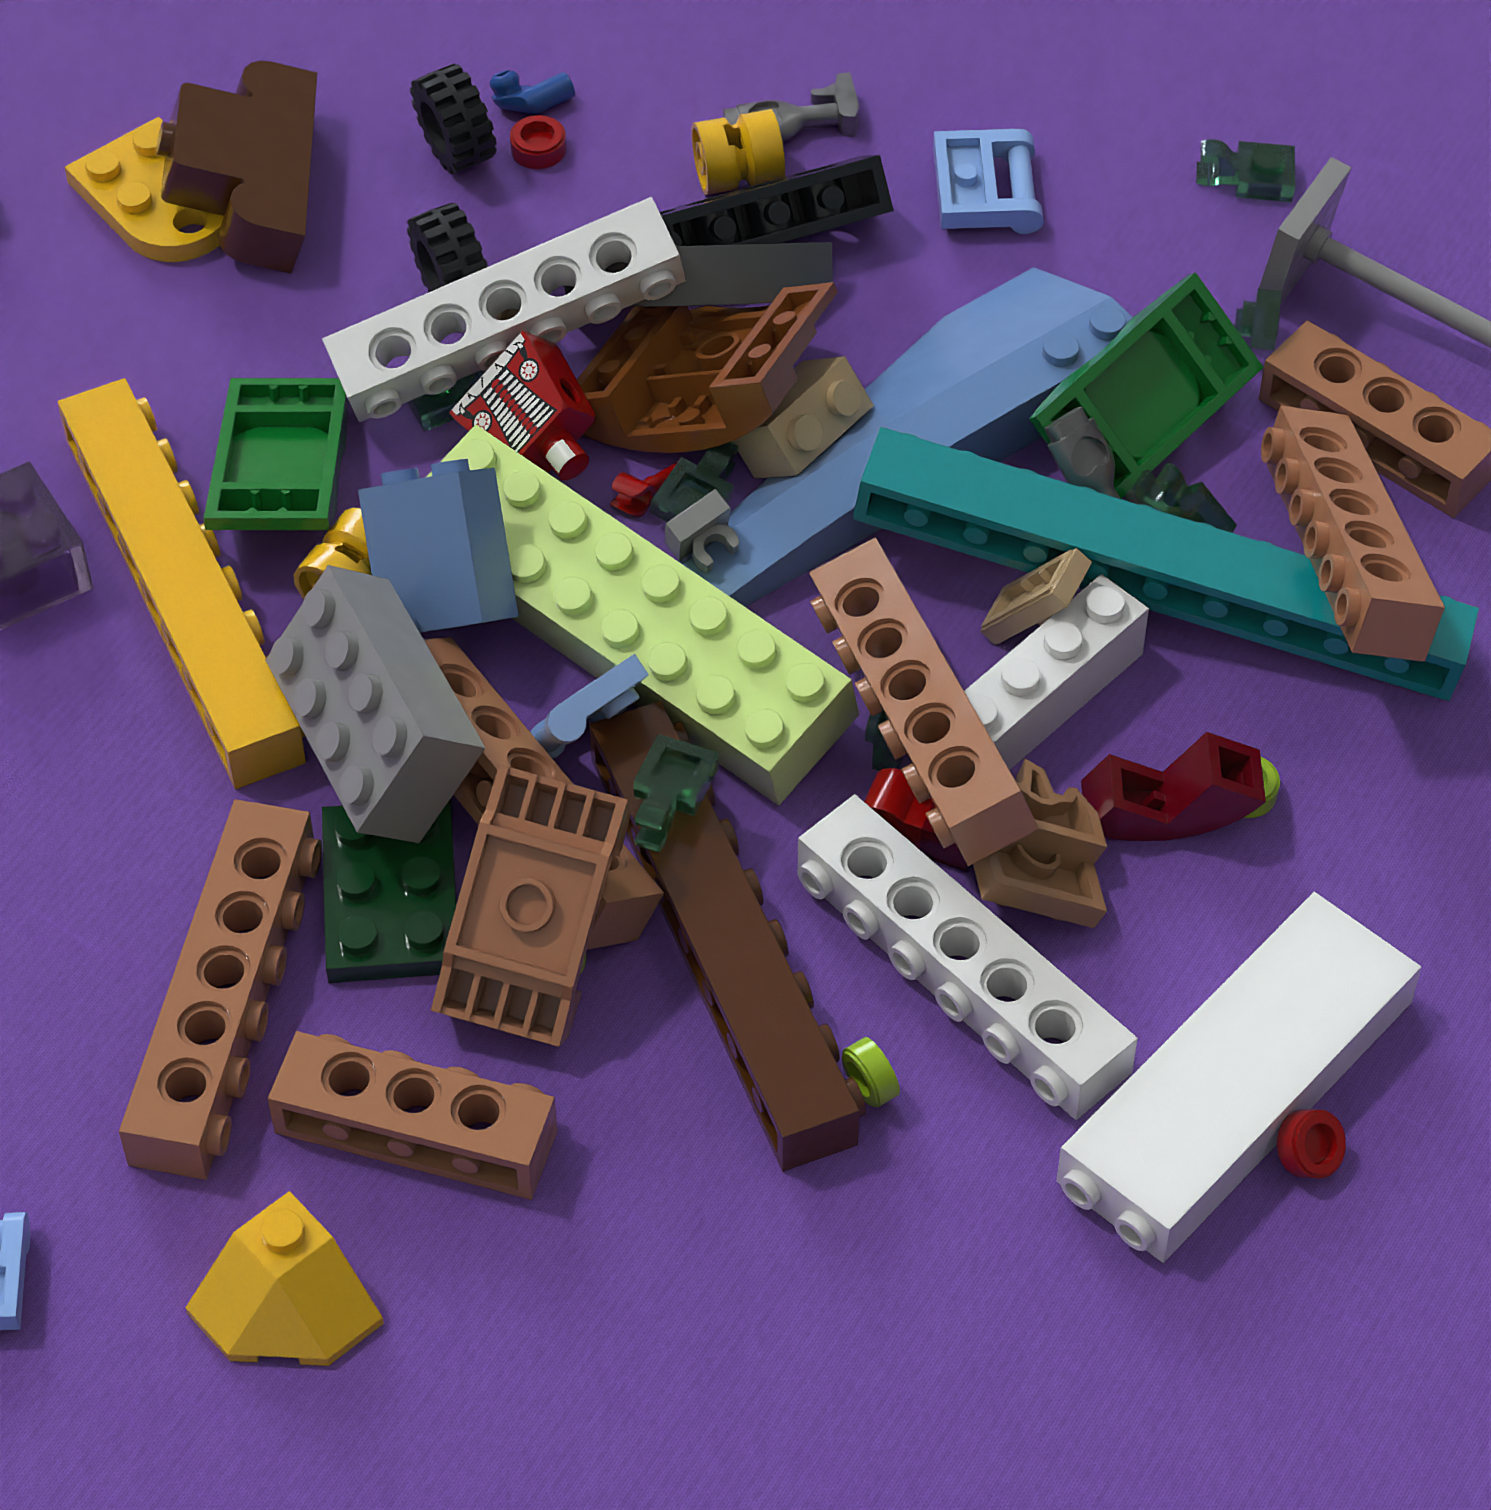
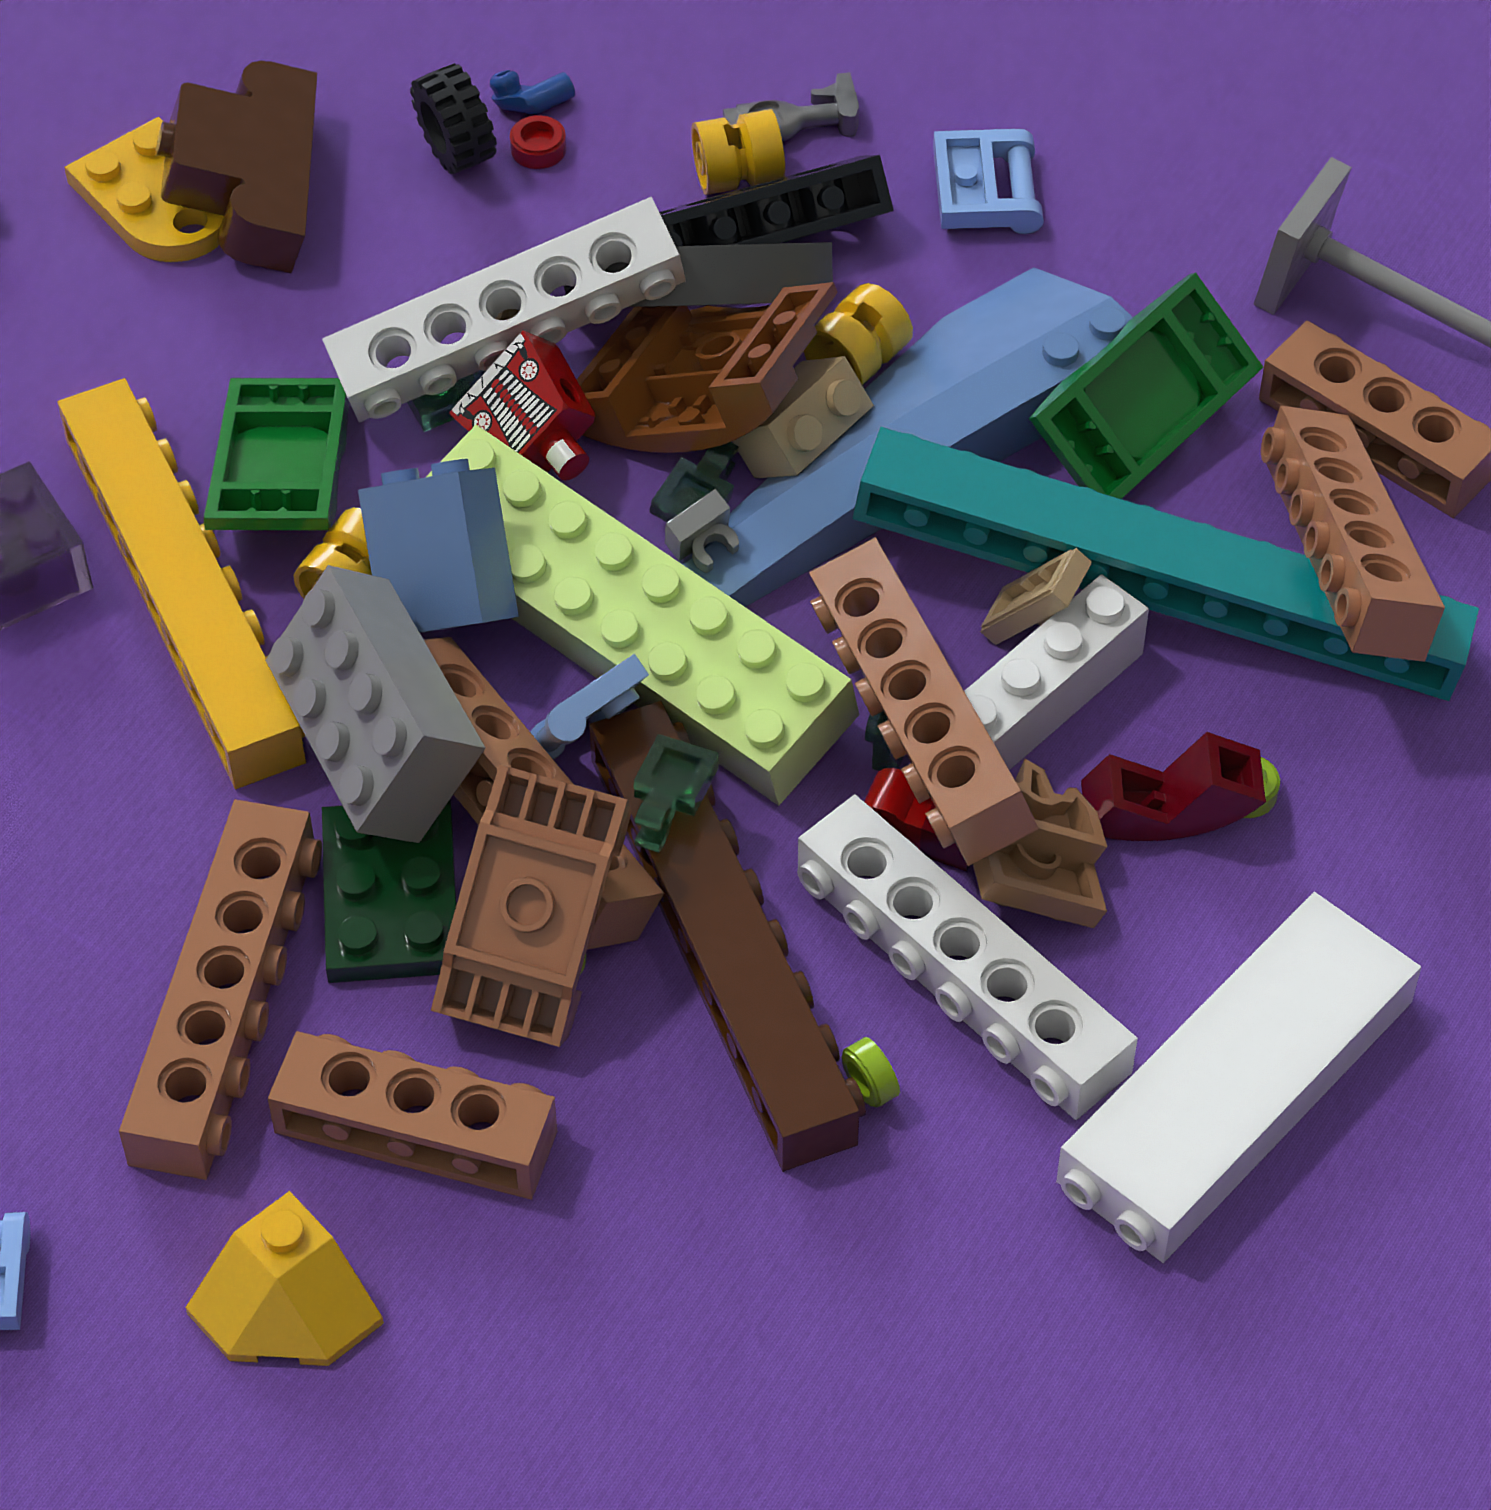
black tyre [407,202,488,292] -> none
red hand [610,460,688,517] -> none
flat silver piece [1044,407,1167,513] -> none
plate [1133,463,1237,533] -> none
plate [1196,139,1296,202] -> none
plate [1234,288,1282,353] -> none
red tile [1277,1109,1346,1179] -> none
none -> yellow wheel [803,283,913,386]

